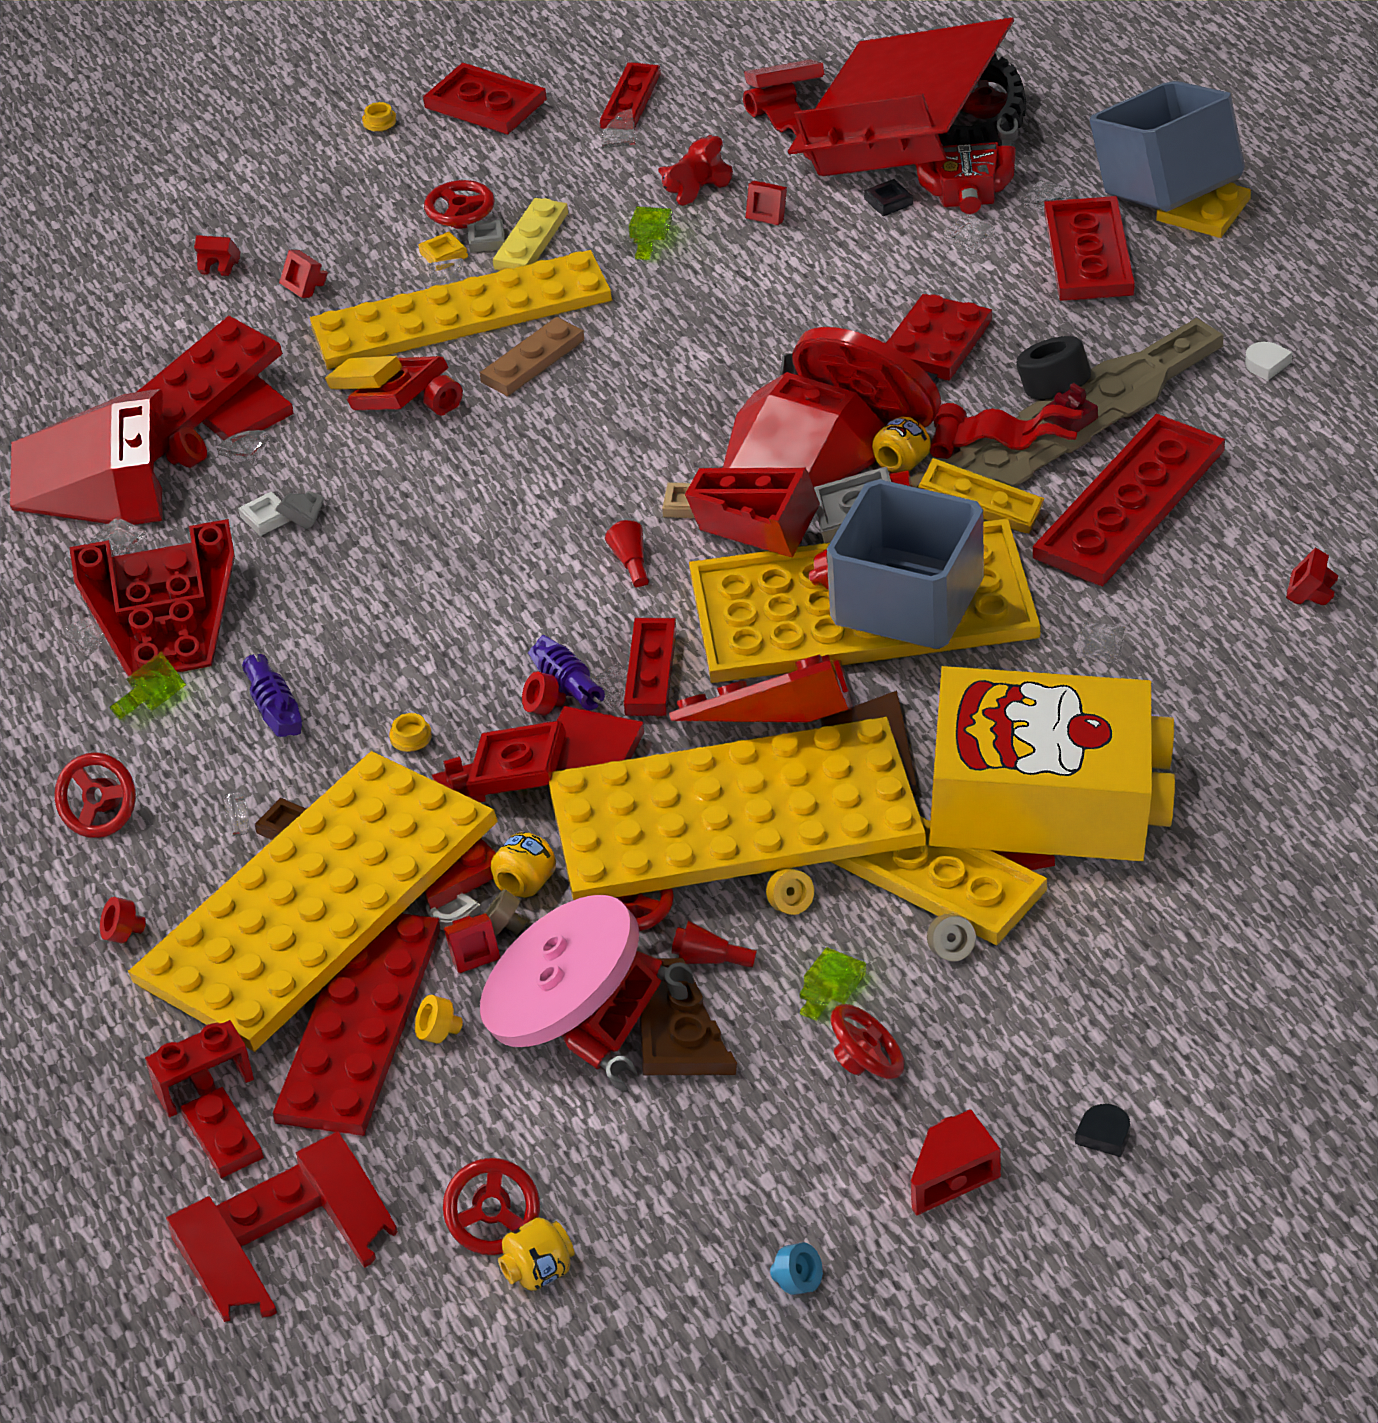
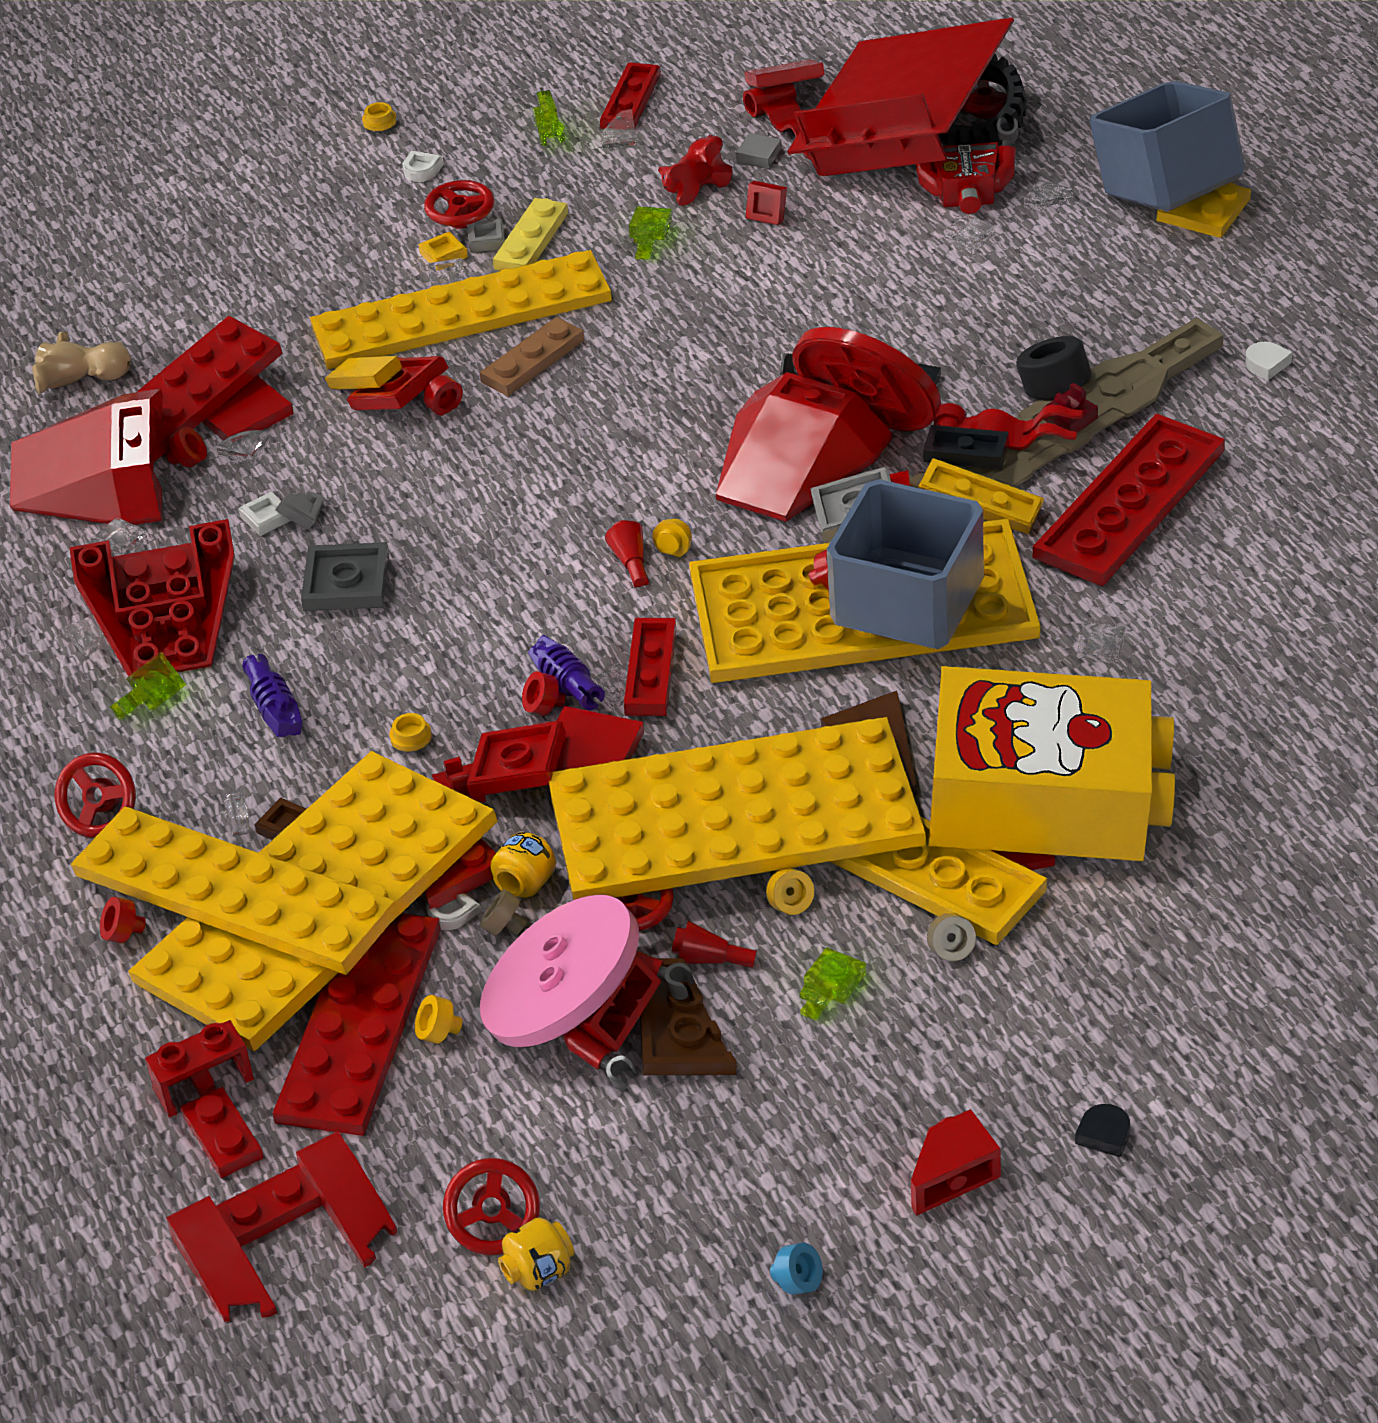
red tile [194,235,241,276] -> none
red tile [279,250,328,298] -> none
red plate [423,62,547,135] -> none
red tile [444,913,501,973] -> none
tan tile [662,483,695,518] -> none
red wedge [669,654,853,722] -> none
red wedge [685,467,820,558] -> none
red piece [830,1004,905,1079] -> none
black tile [864,179,913,217] -> none
yellow head [872,416,931,473] -> none
red plate [886,294,992,381] -> none
red plate [1044,196,1135,301] -> none
red tile [1286,547,1339,605] -> none
none -> tan animal [32,331,131,394]
none -> yellow plate [71,806,399,975]
none -> dark grey plate [301,542,389,611]
none -> white tile [403,151,444,182]
none -> clear neon green plate [532,90,565,146]
none -> yellow plate [652,519,692,557]
none -> light grey tile [736,133,782,169]
none -> black plate [923,425,1009,470]

